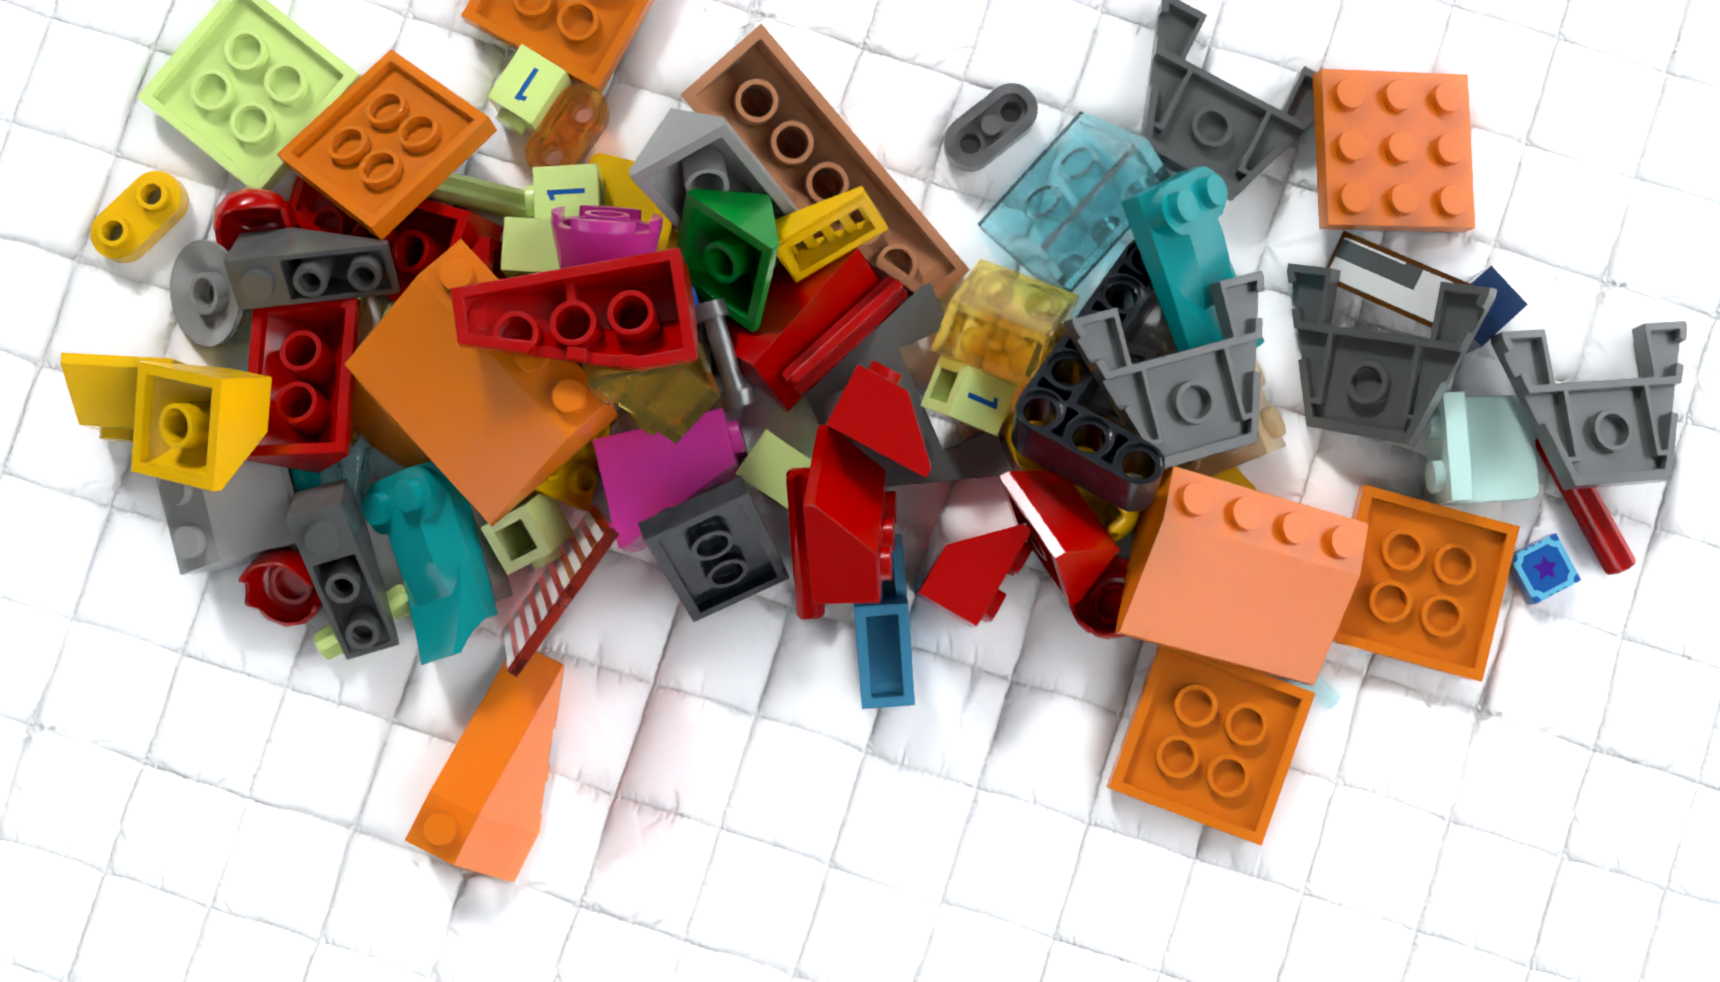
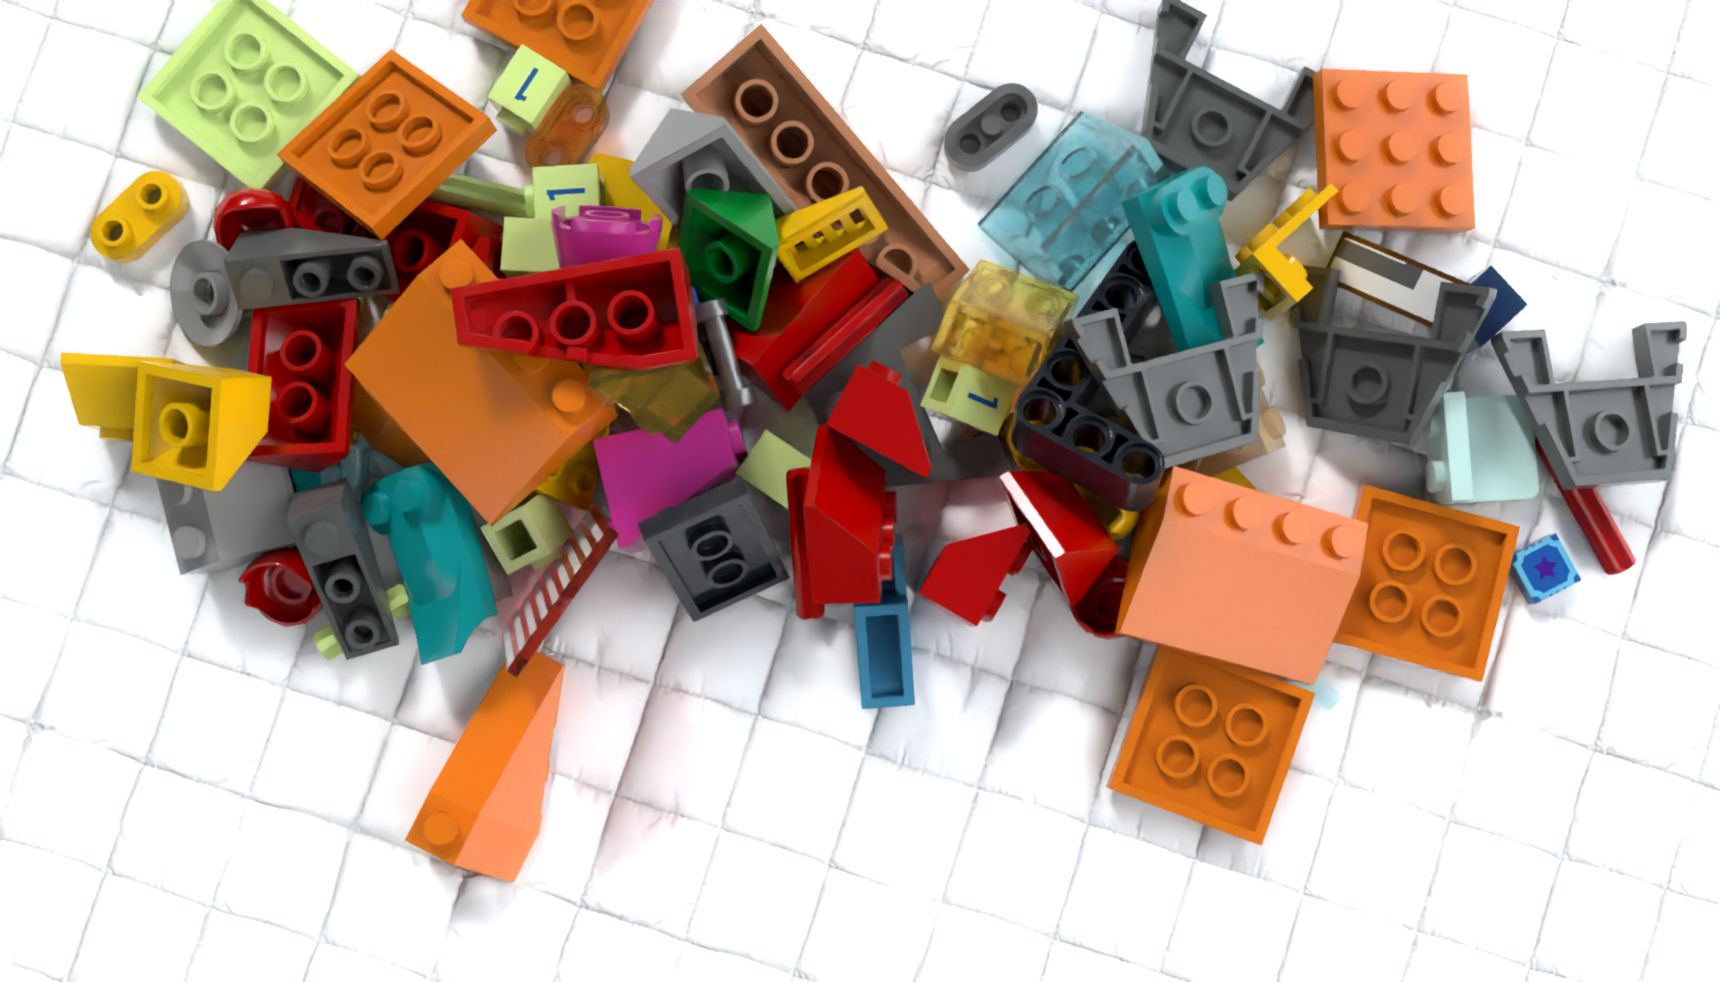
none -> yellow bracket [1234,183,1338,322]

